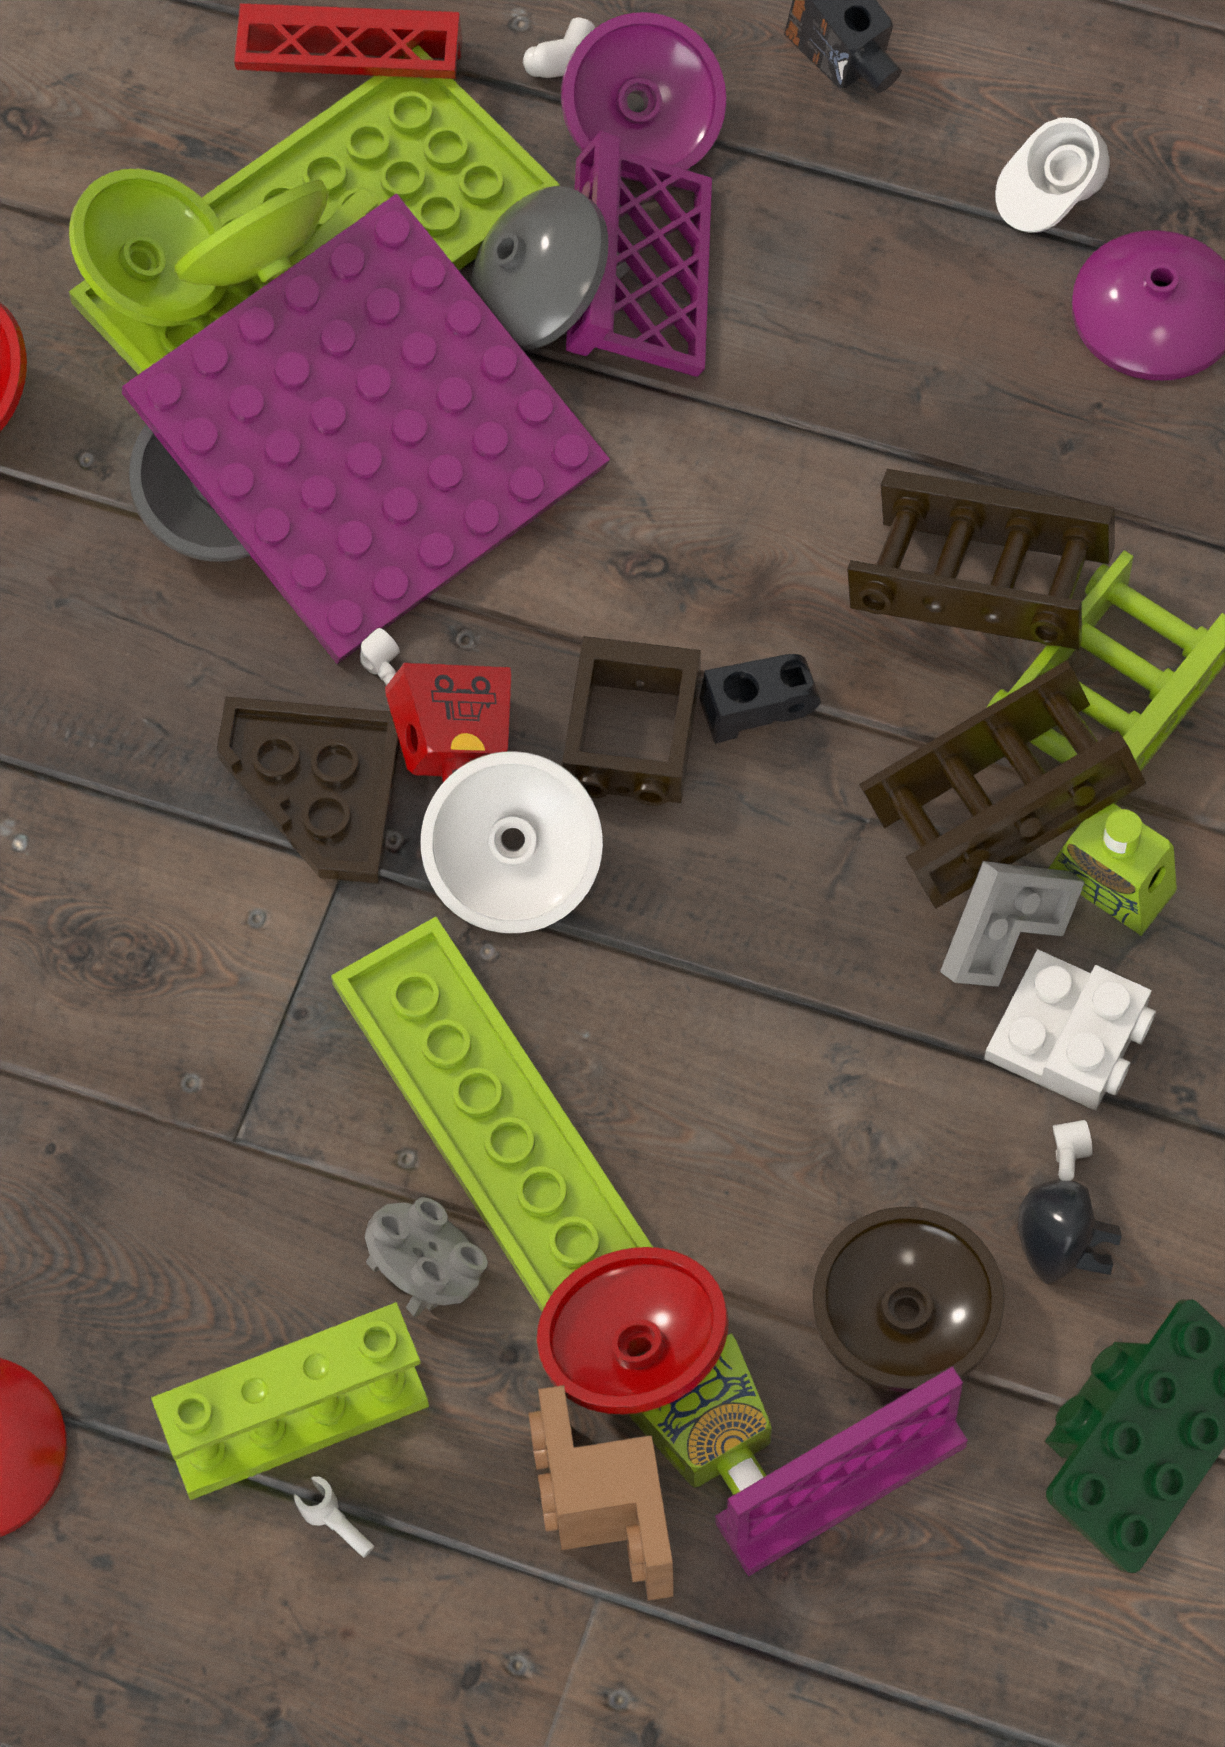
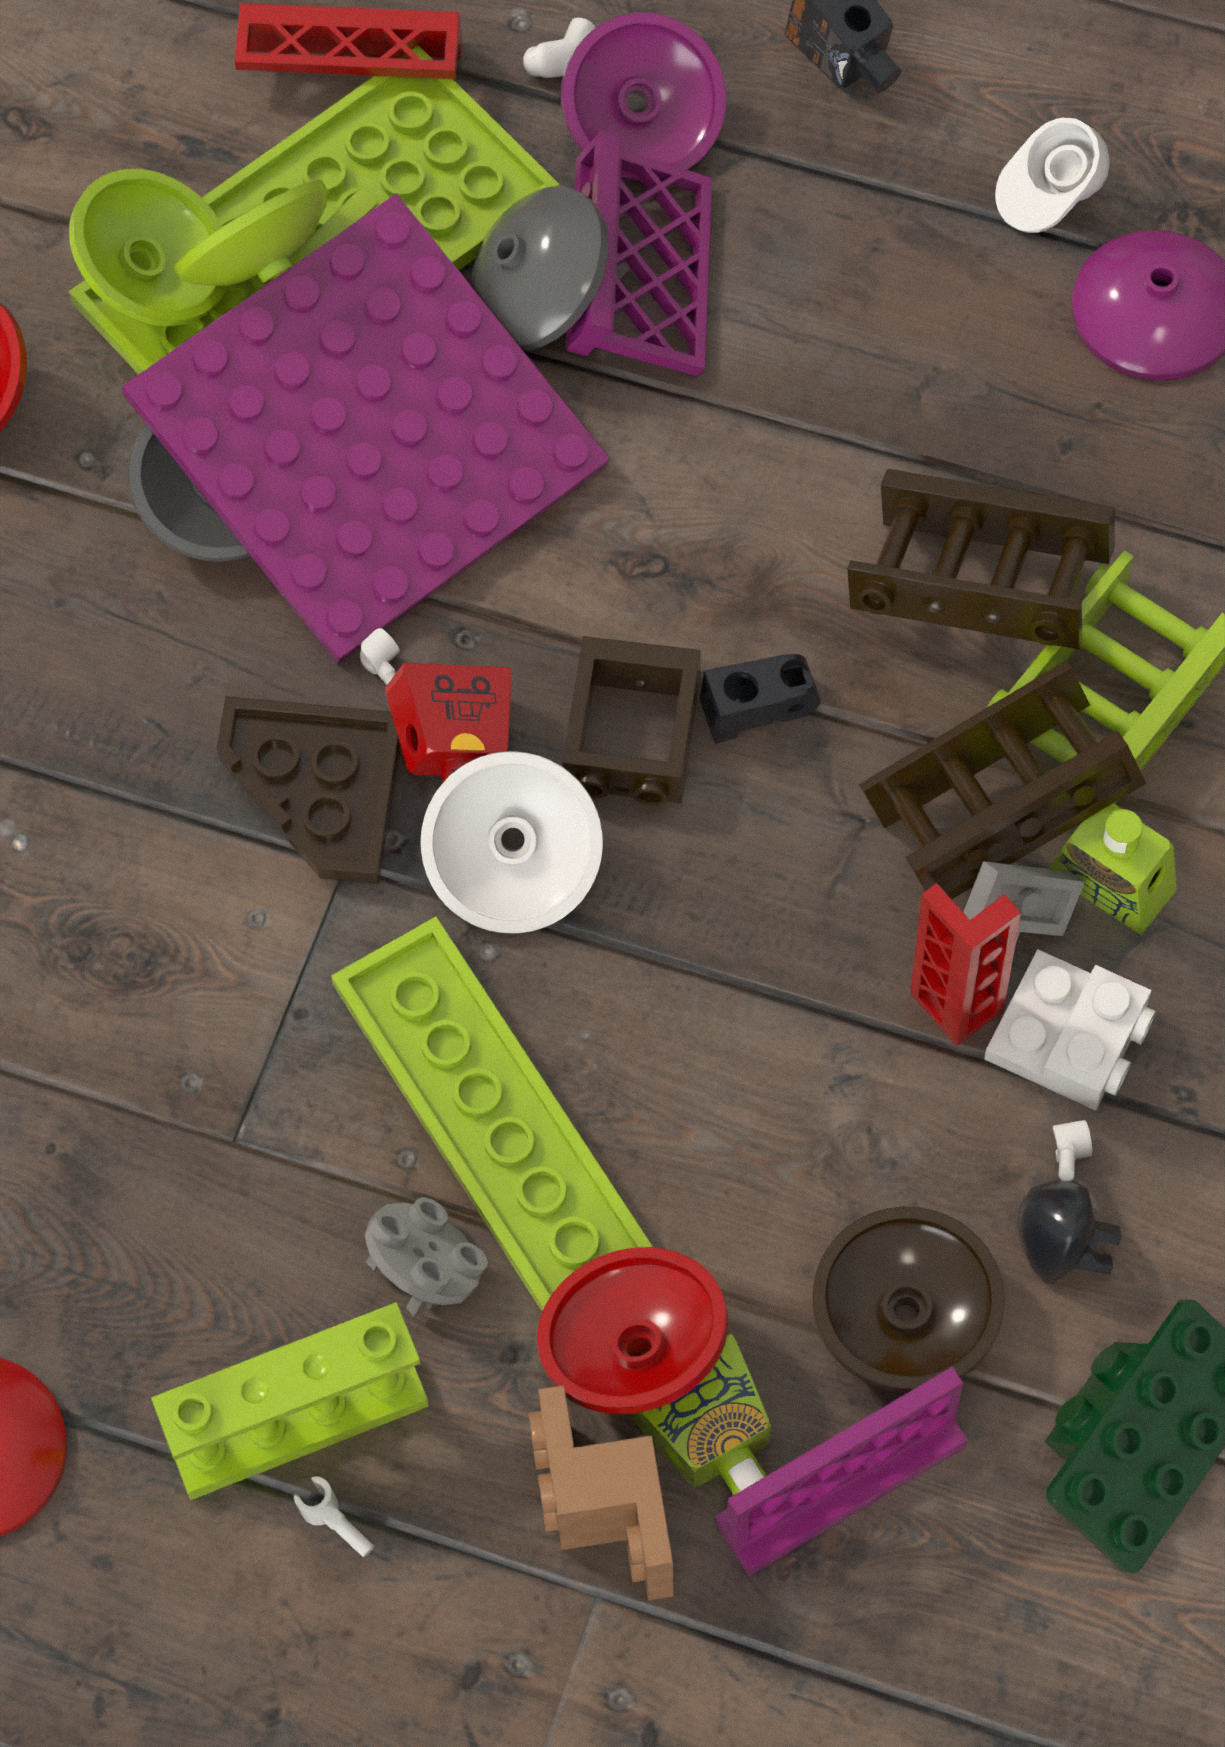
none -> red fence [910,883,1021,1046]

